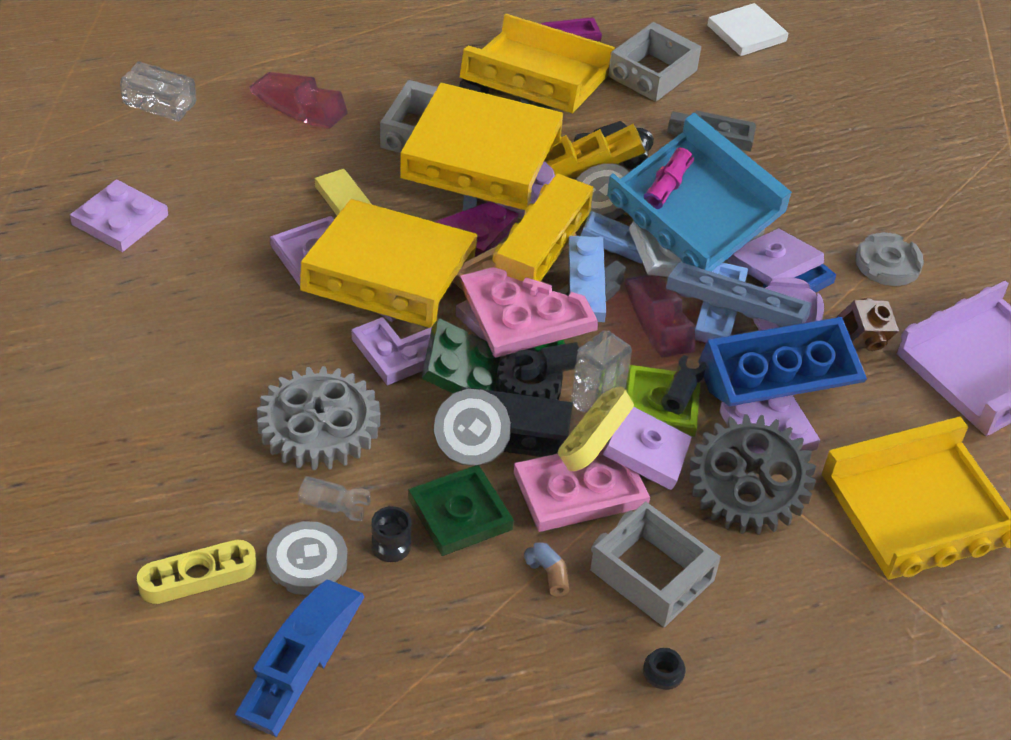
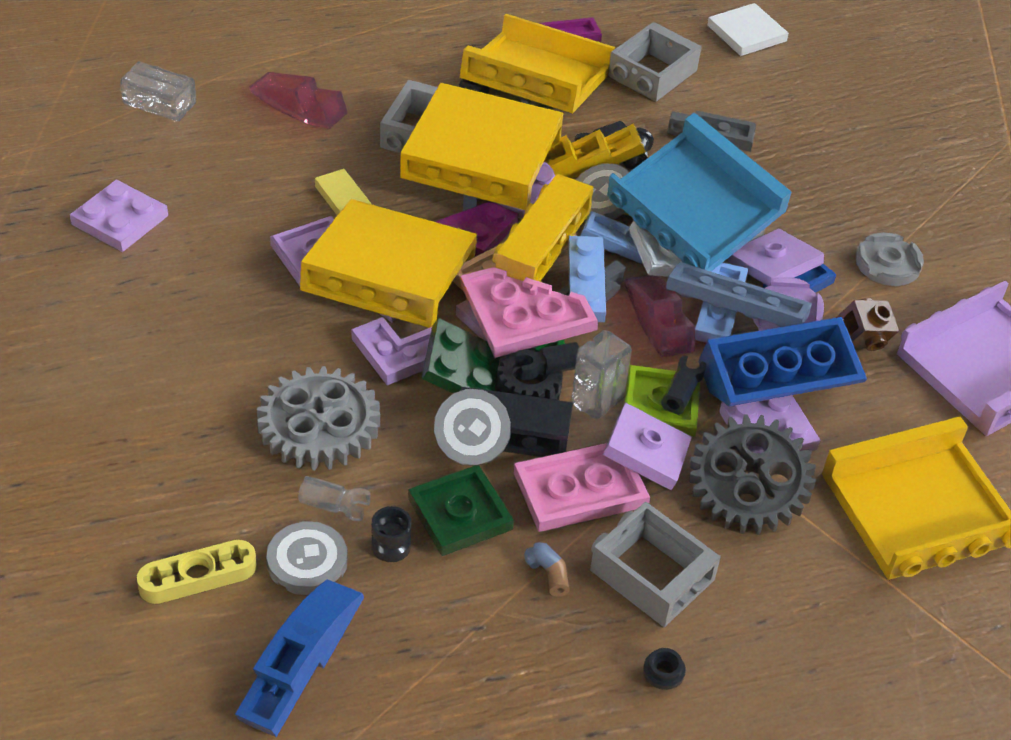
light yellow beam [558,387,634,471] -> none
dark pink pin [643,147,694,209] -> none

